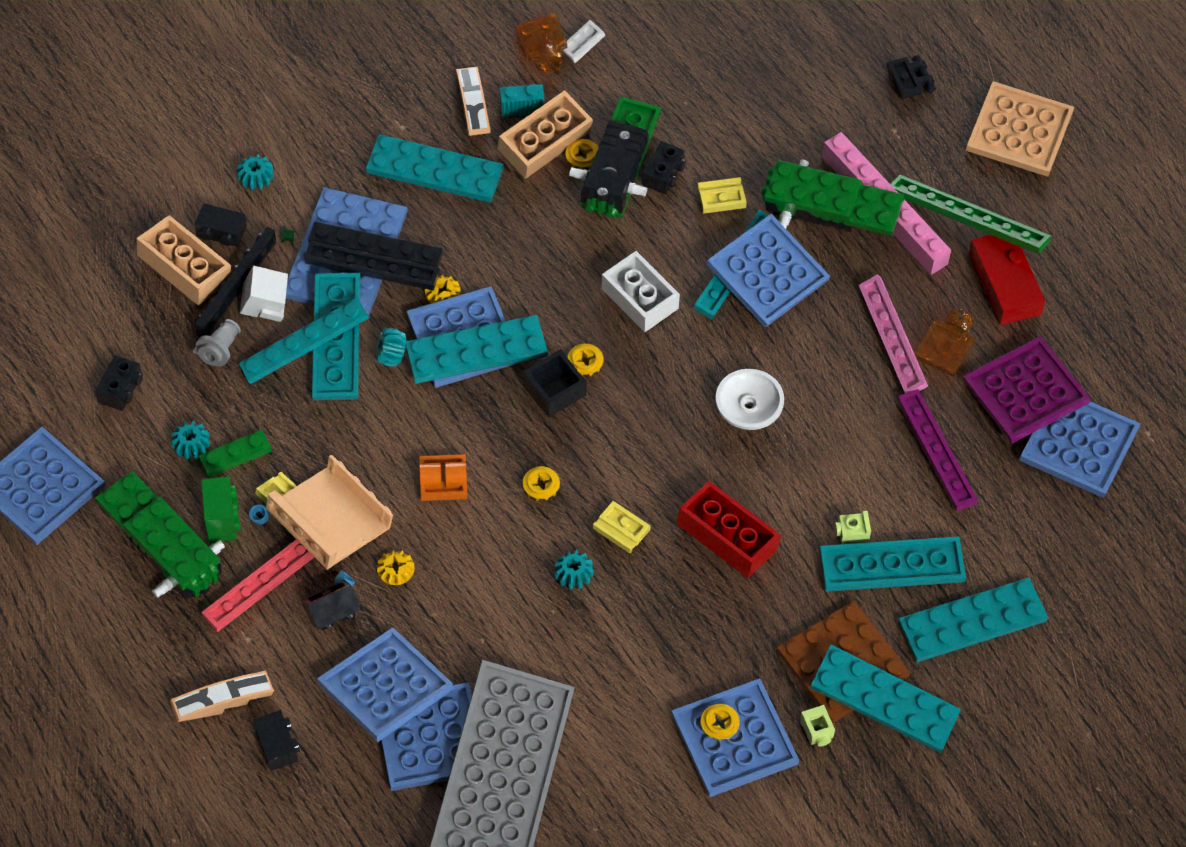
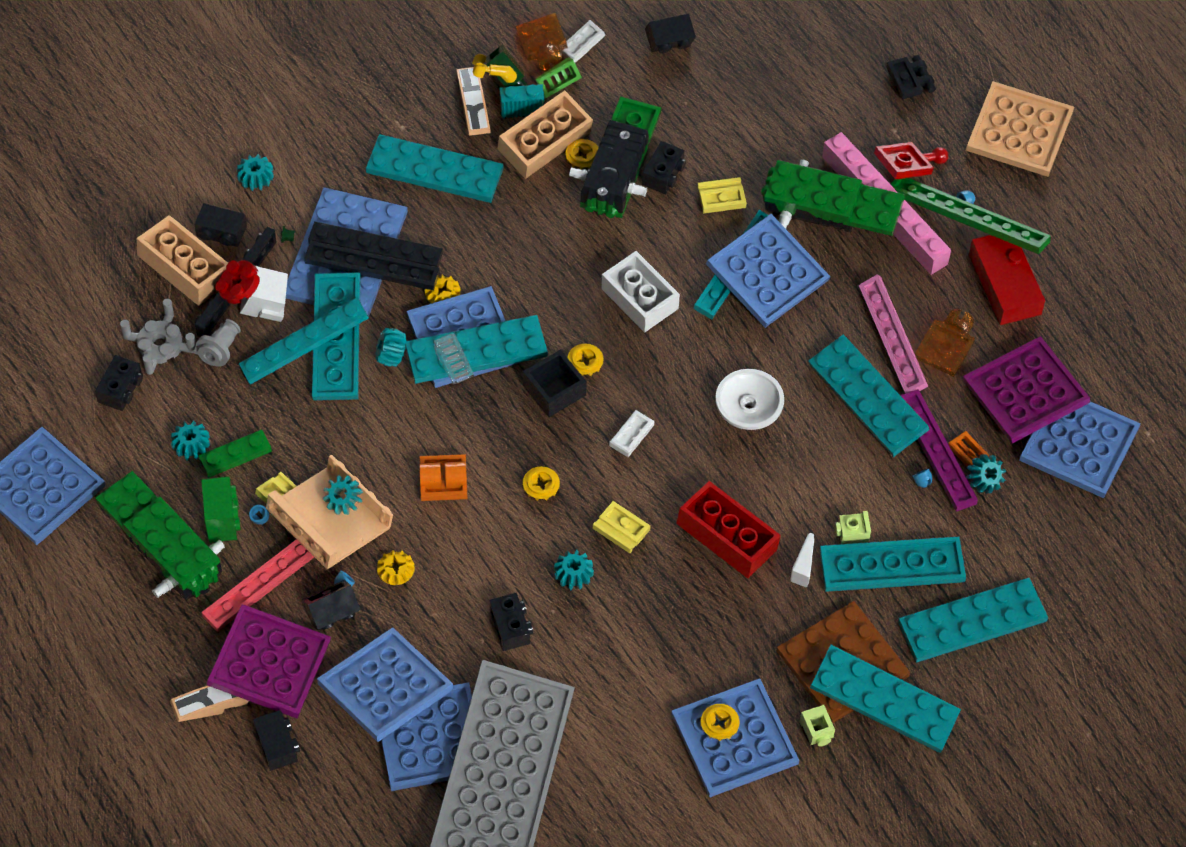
none -> light grey plate [120,299,196,375]
none -> magenta plate [207,604,331,719]
none -> red plate [215,260,260,304]
none -> teal gear [323,475,363,515]
none -> clear slope [434,333,474,385]
none -> torso [472,44,527,87]
none -> black brick [489,593,533,651]
none -> bright green slope [535,57,582,98]
none -> white plate [609,410,654,457]
none -> black brick [645,13,696,53]
none -> white slope [790,533,814,587]
none -> teal plate [808,334,929,457]
none -> red plate [874,142,948,179]
none -> dark azure hinge [912,468,933,488]
none -> orange tile [948,431,990,472]
none -> dark azure hinge [956,190,975,204]
none -> teal gear [966,454,1006,494]

